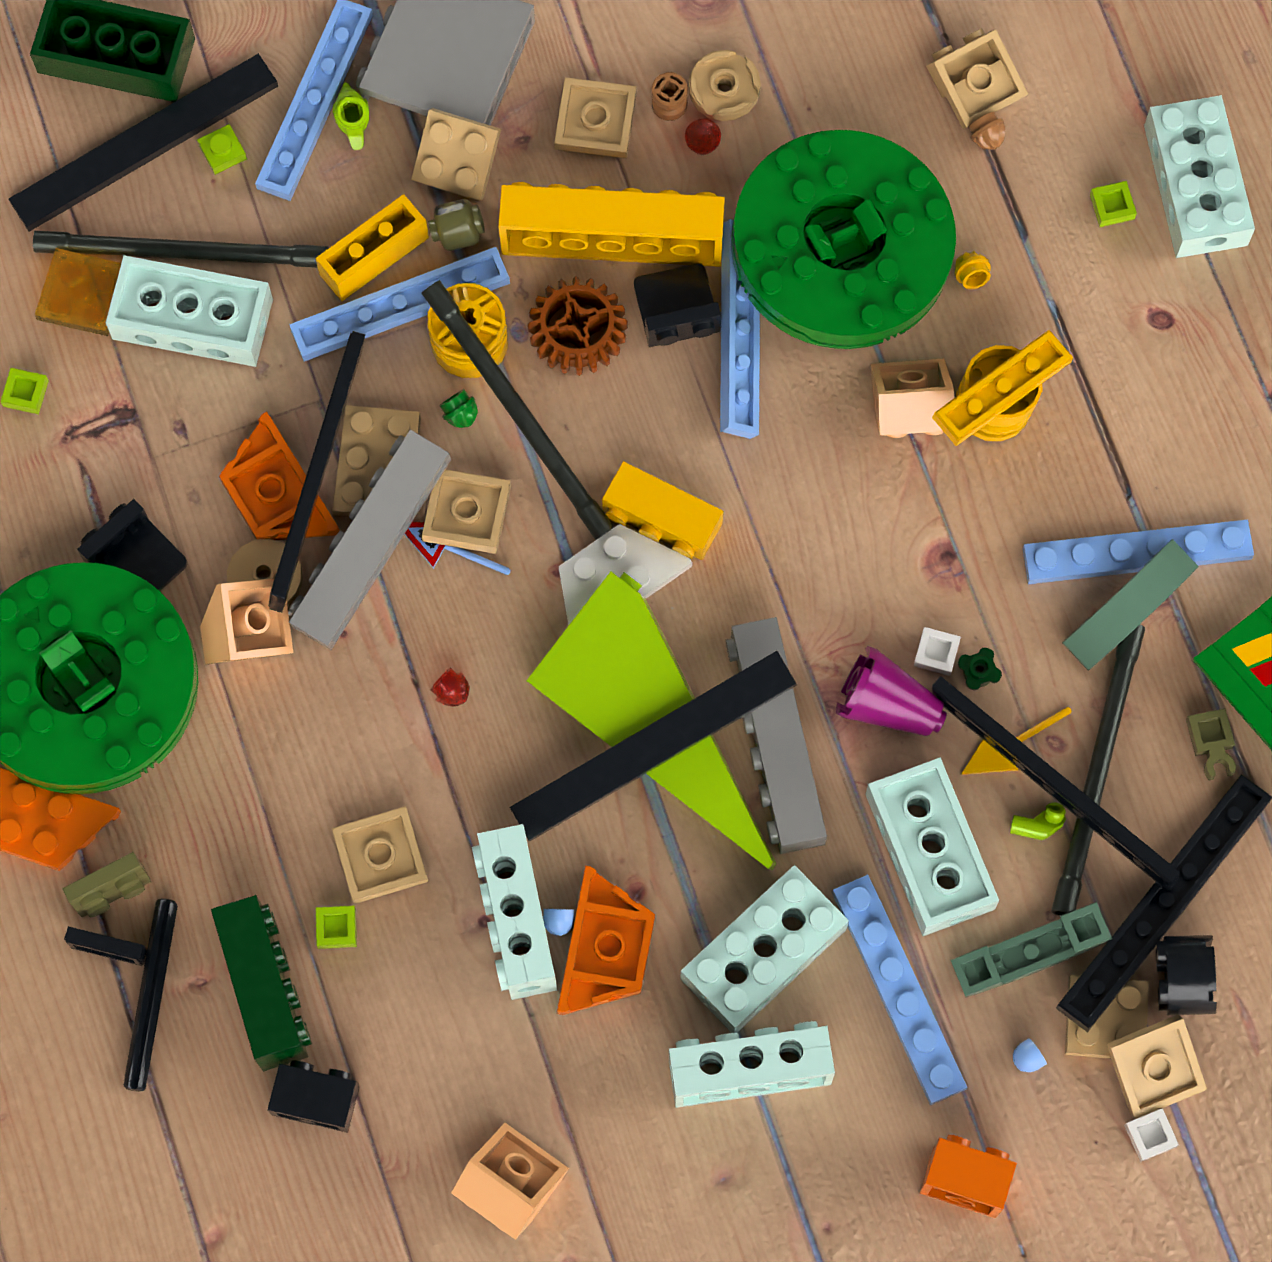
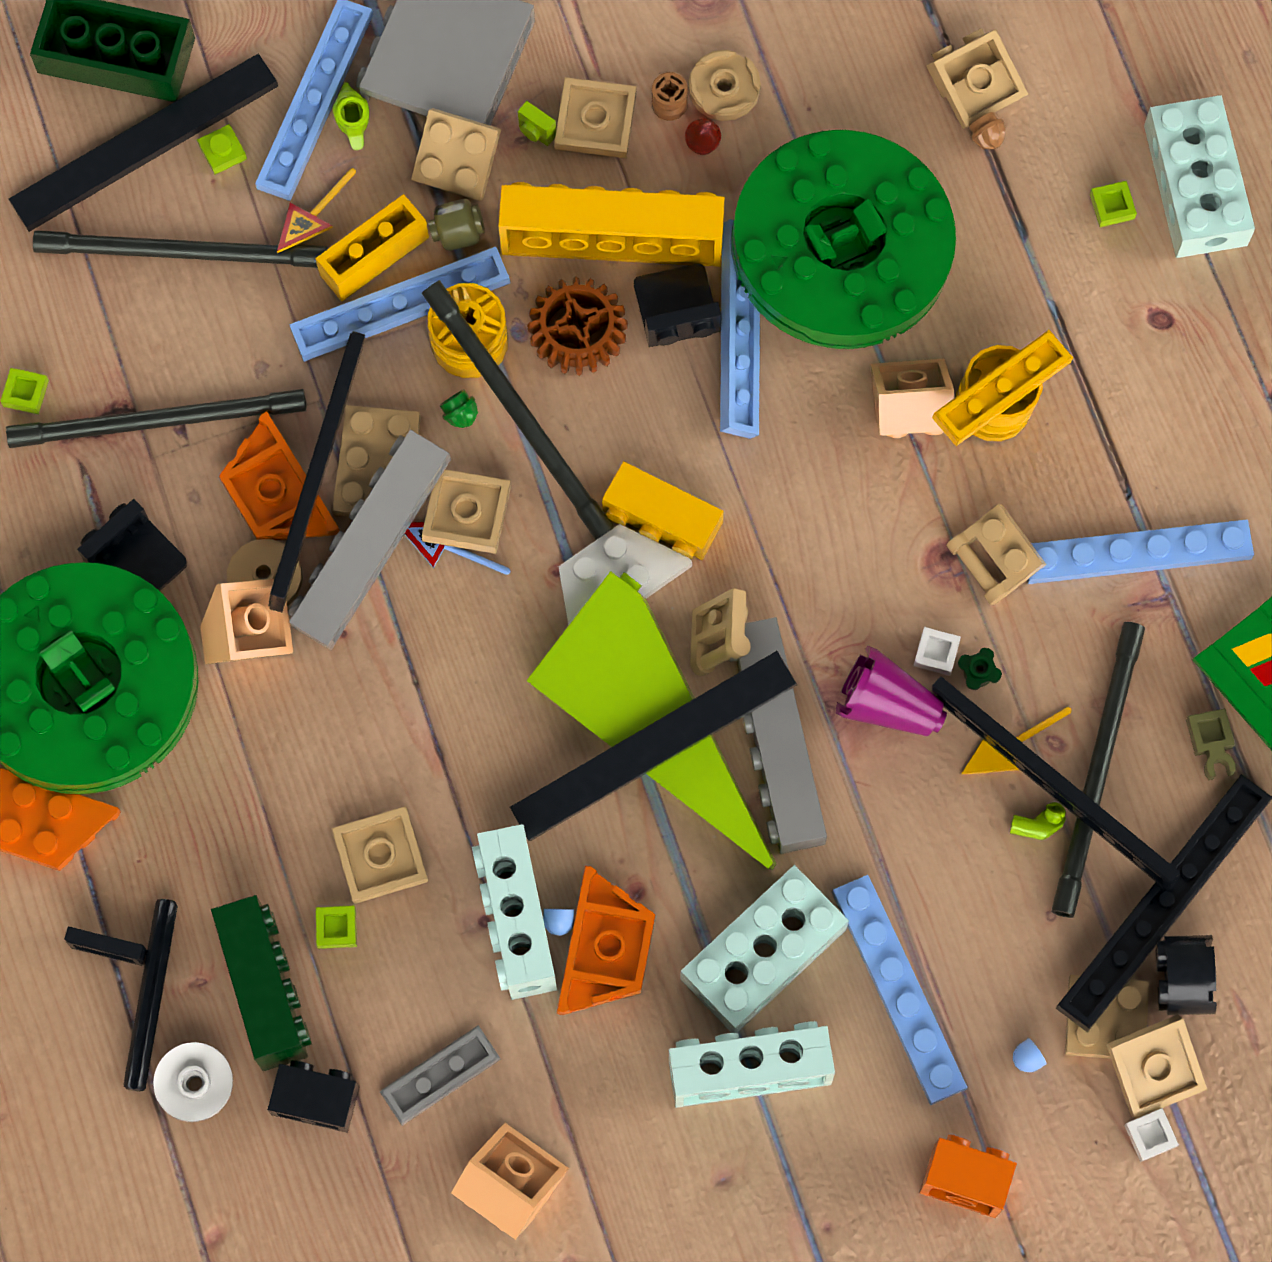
clear yellow plate [35,248,121,336] -> none
olive plate [62,852,151,917] -> none
light aqua brick [106,255,273,367] -> none
clear red plate [430,667,470,707] -> none
light aqua brick [865,757,999,936] -> none
sand green slope [951,902,1112,997] -> none
yellow plate [954,251,991,289] -> none
sand green slope [1062,539,1199,671] -> none
none -> pearl dark grey piece [6,389,306,448]
none -> white dish [153,1042,233,1122]
none -> piece [277,168,356,254]
none -> light grey tile [380,1025,501,1126]
none -> lime plate [518,101,556,146]
none -> tan plate [690,588,751,676]
none -> tan plate [946,504,1047,606]

